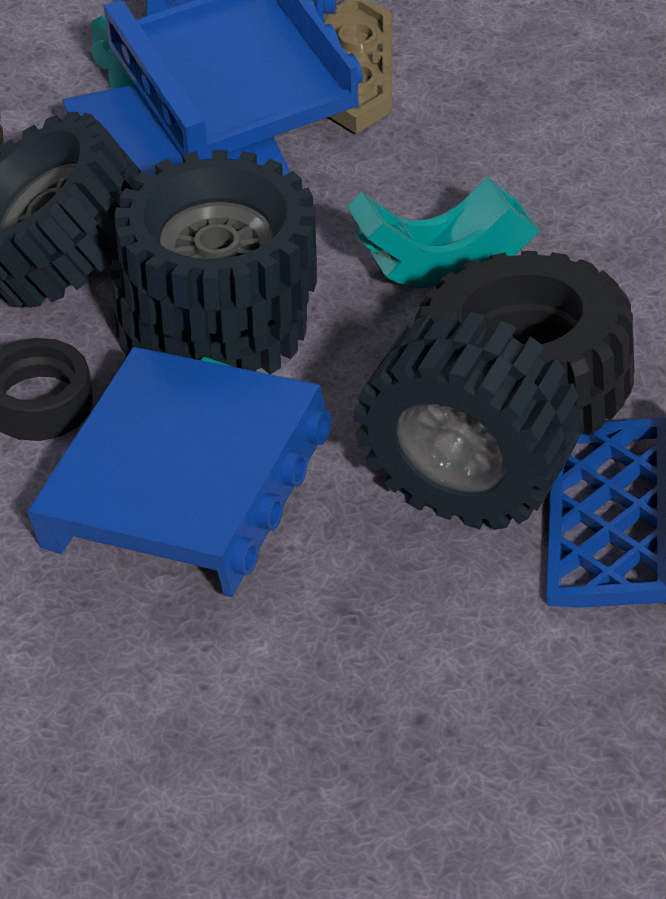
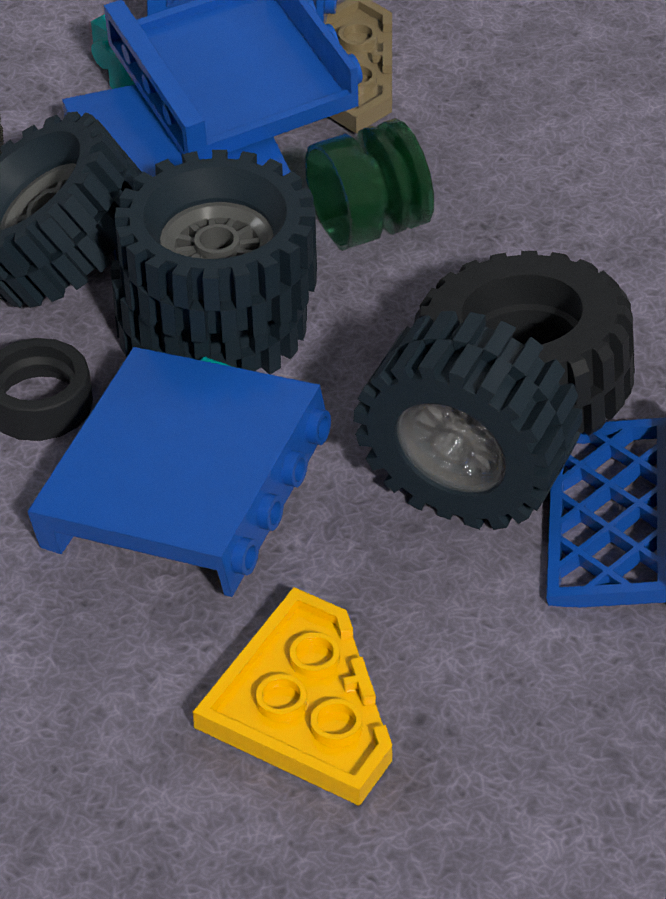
teal arch [347,177,540,288] -> none
none -> yellow plate [193,587,392,806]
none -> clear green wheel [305,118,434,251]

